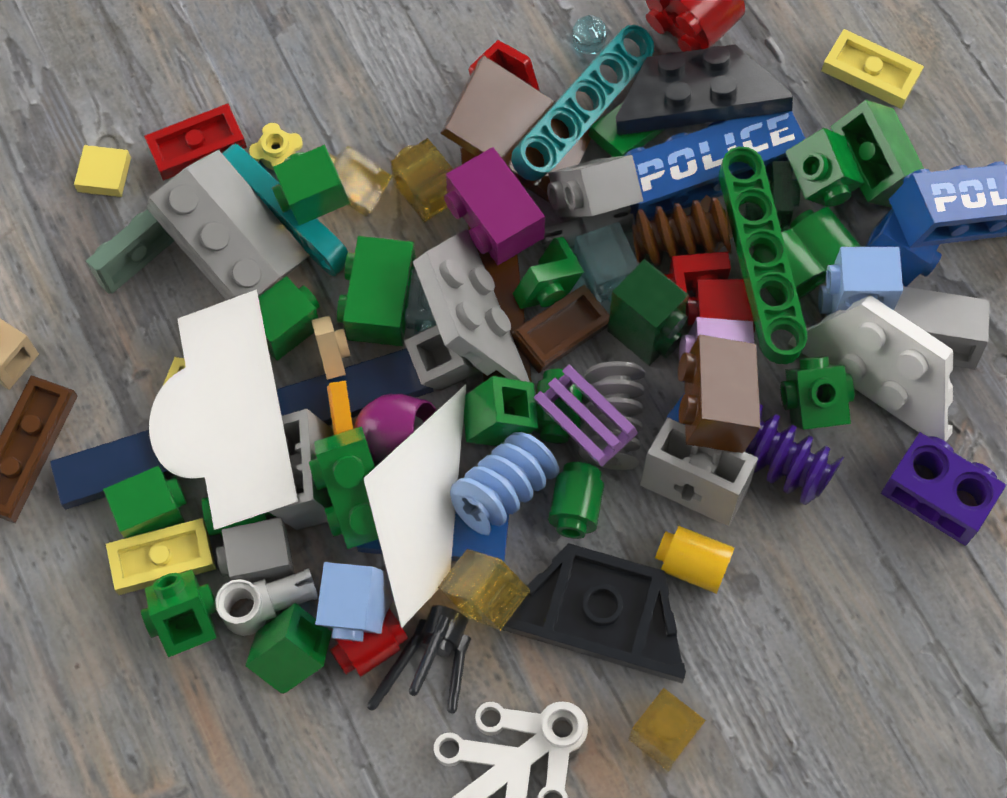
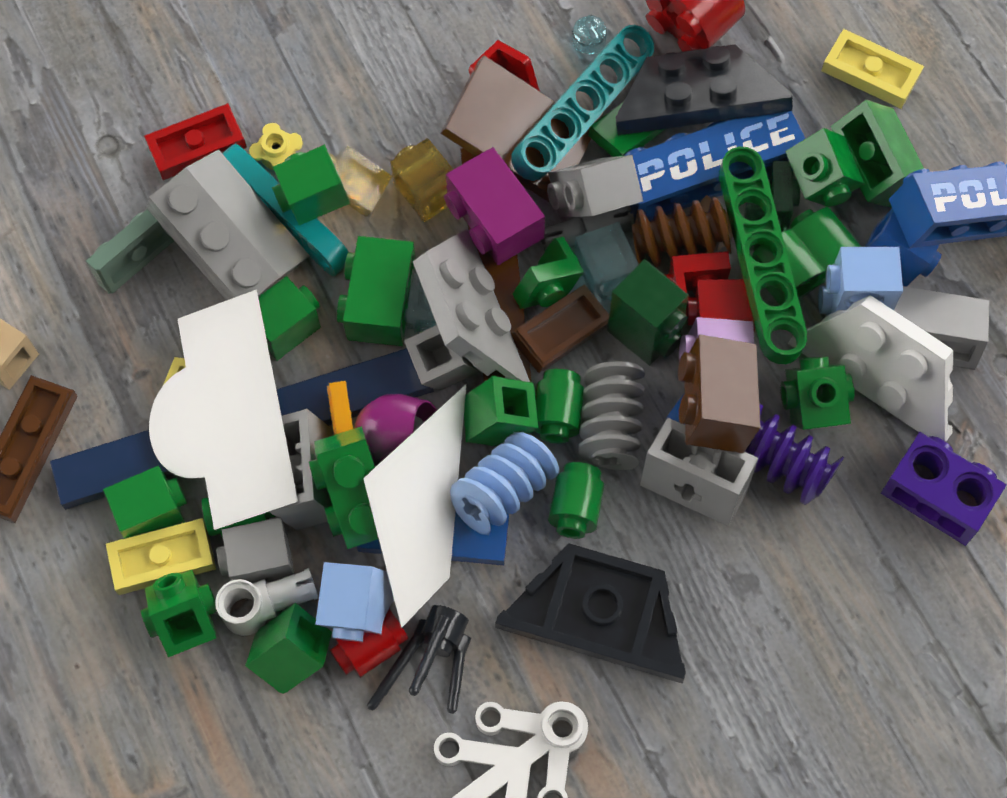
light yellow tile [74,145,131,197] -> none
tan plate [311,315,351,380] -> none
clear yellow brick [437,549,530,630] -> none
medium lavender tile [534,364,638,467] -> none
clear yellow brick [628,688,706,772] -> none
yellow brick [655,526,735,594] -> none

